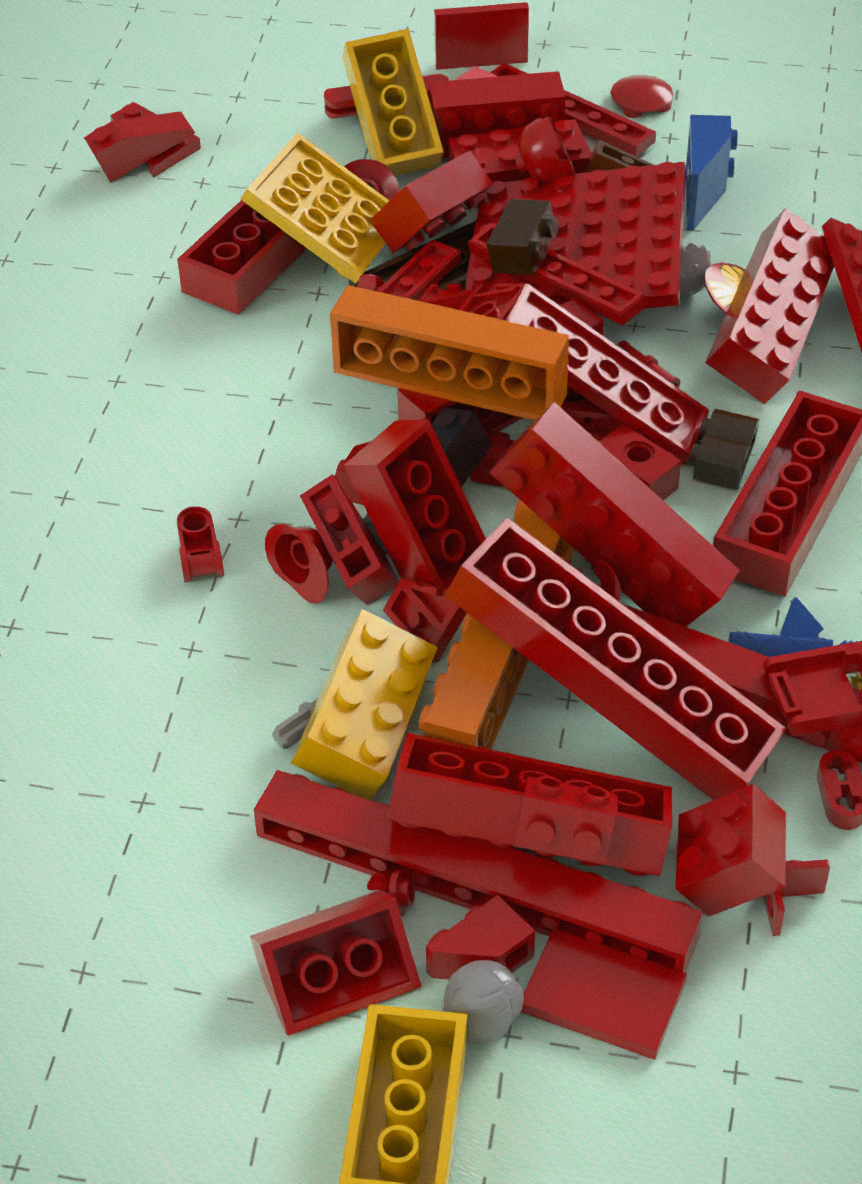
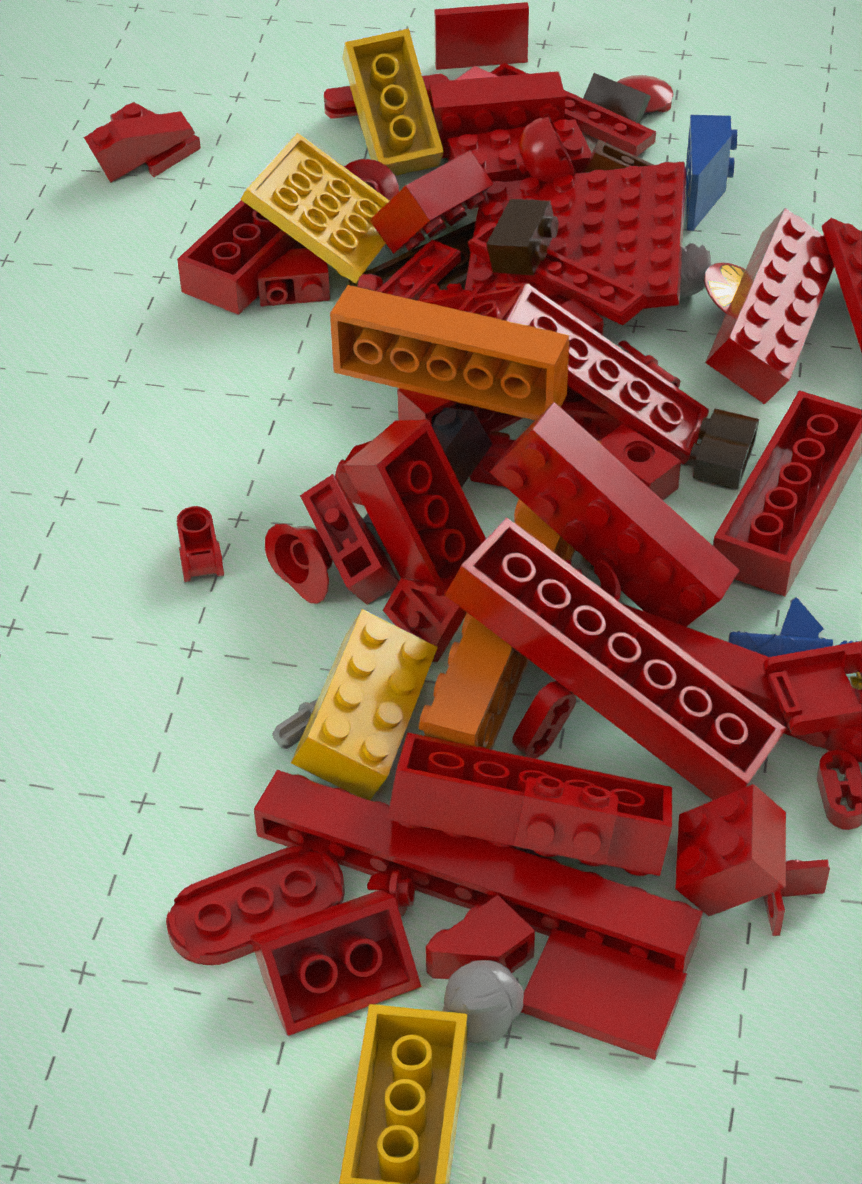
none -> red tile [166,846,345,965]
none -> red slope [257,248,330,307]
none -> red beam [512,681,576,759]
none -> dark brown tile [583,73,651,124]

